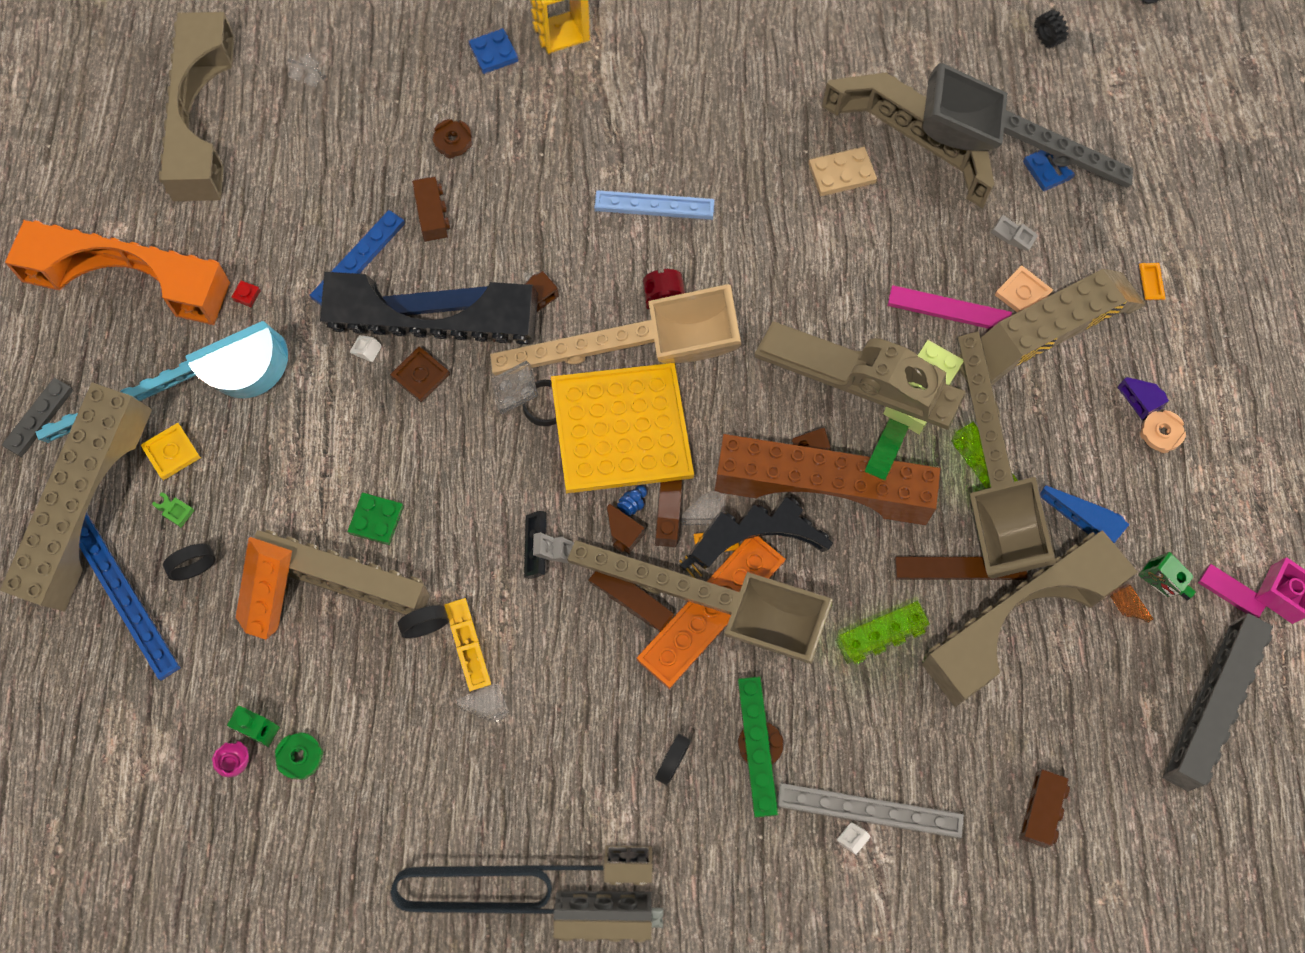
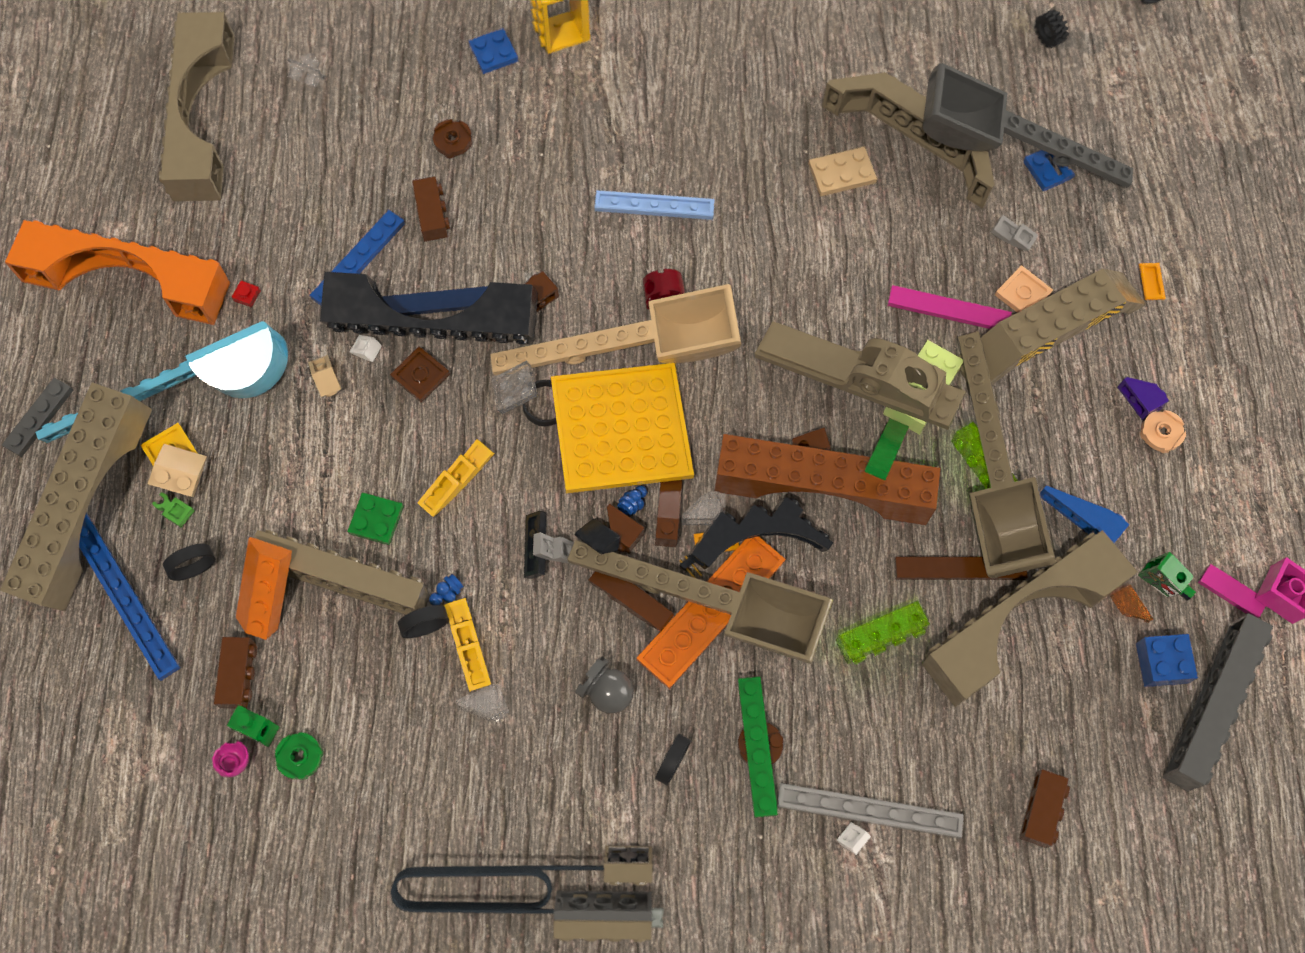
none -> tan slope [148,444,207,497]
none -> reddish brown brick [214,637,257,709]
none -> tan slope [308,355,341,397]
none -> yellow slope [417,439,495,517]
none -> blue piece [429,574,464,605]
none -> black slope [575,519,620,554]
none -> dark grey tile [575,656,633,714]
none -> blue brick [1136,634,1198,687]

